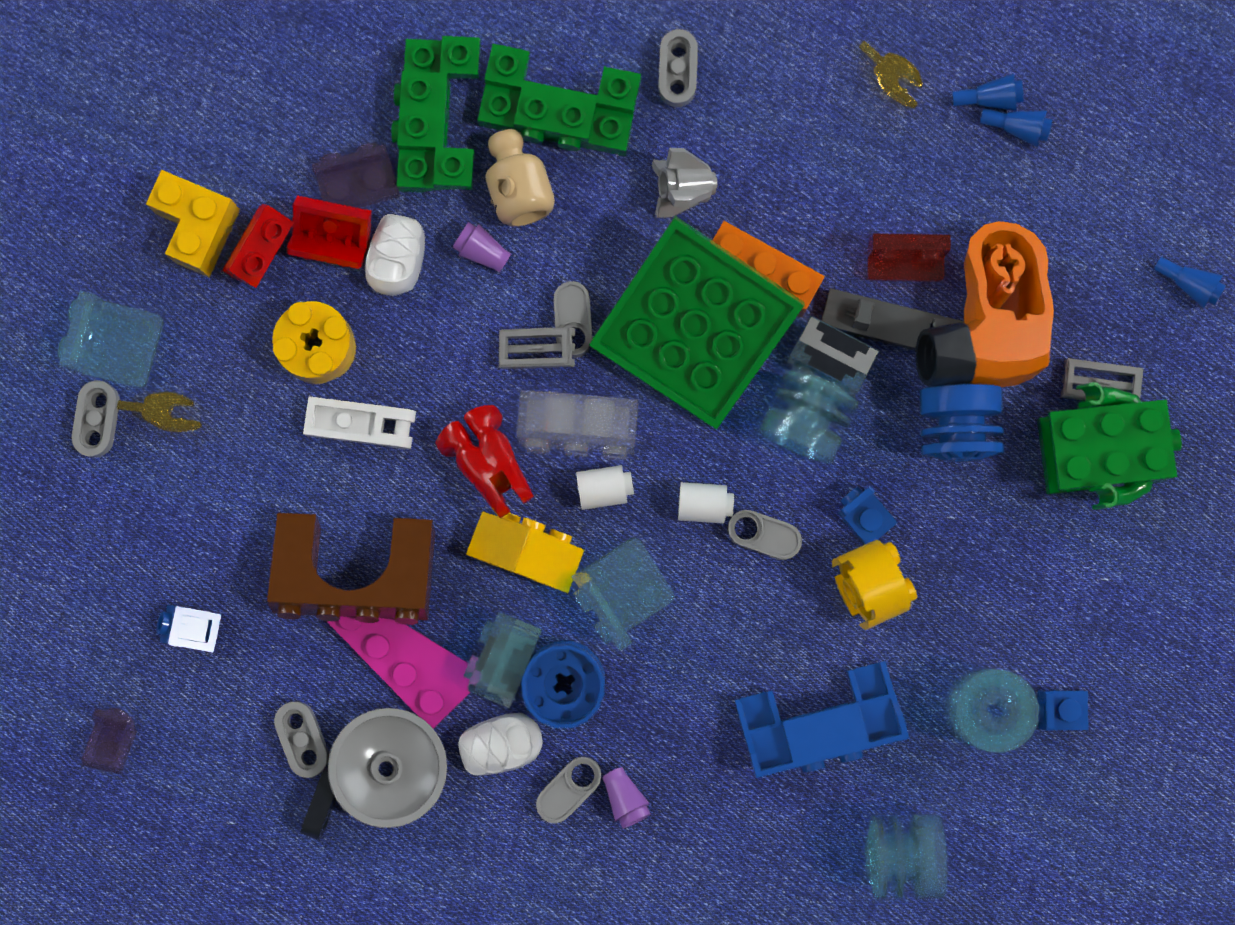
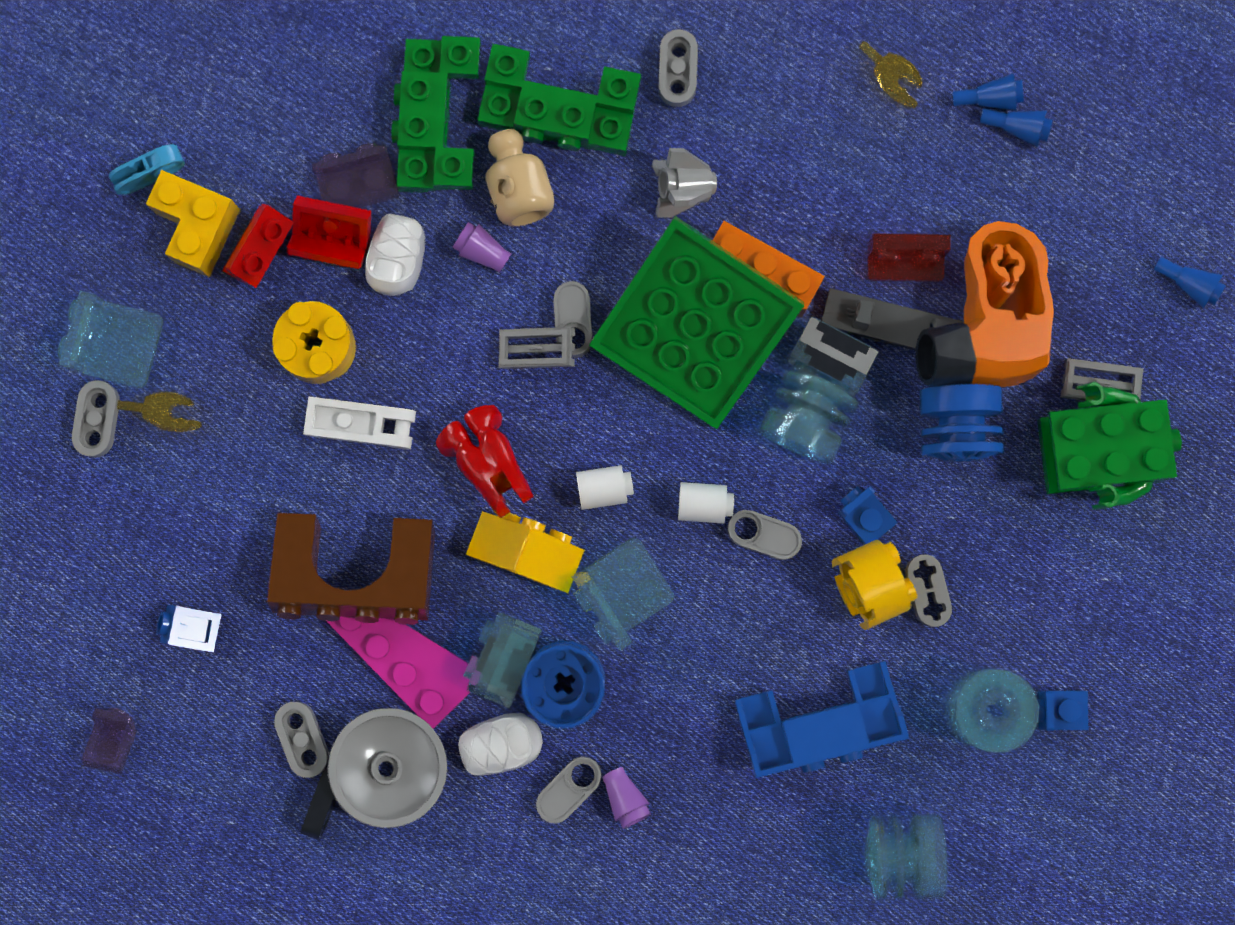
clear brick [516,390,639,460] -> none
none -> dark azure piece [108,144,185,195]
none -> light grey beam [905,555,952,627]

